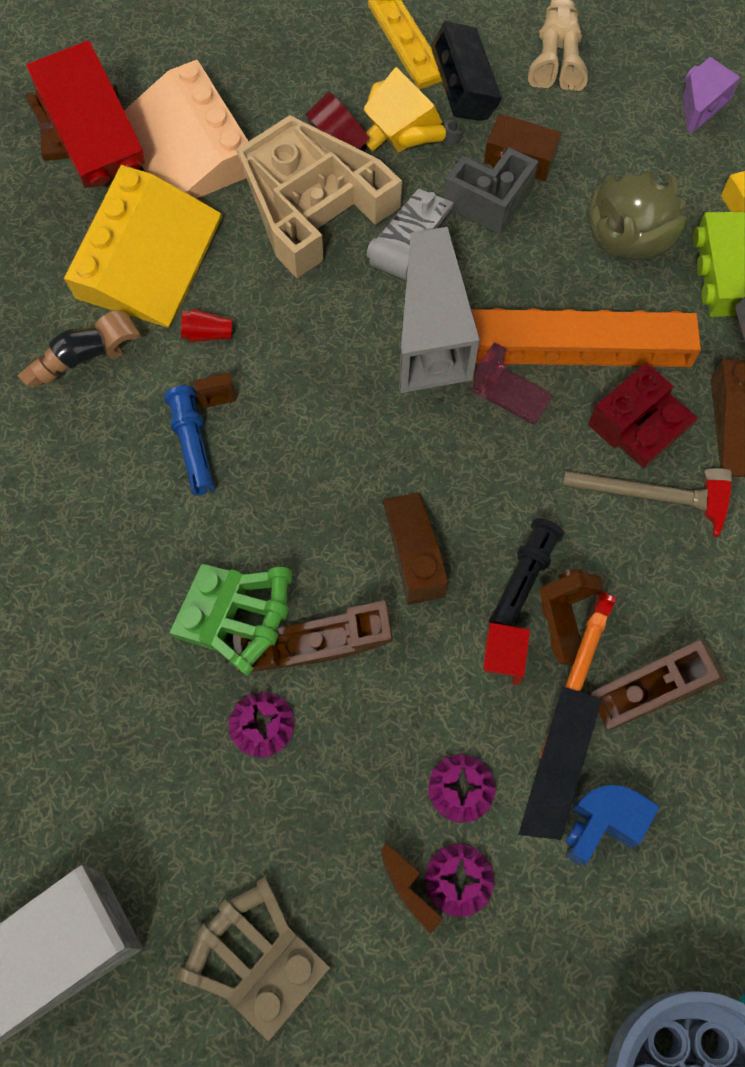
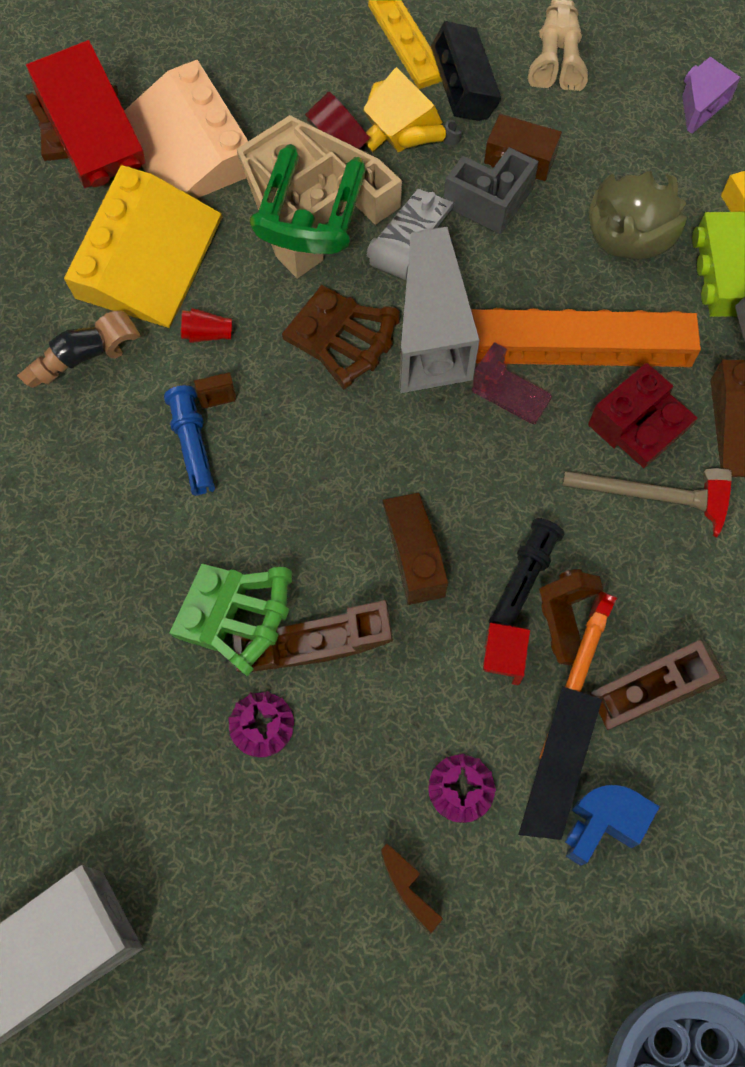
dark tan plate [176,876,331,1042] -> none
magenta gear [425,844,495,917] -> none
none -> green piece [250,144,366,254]
none -> reddish brown plate [282,285,401,390]

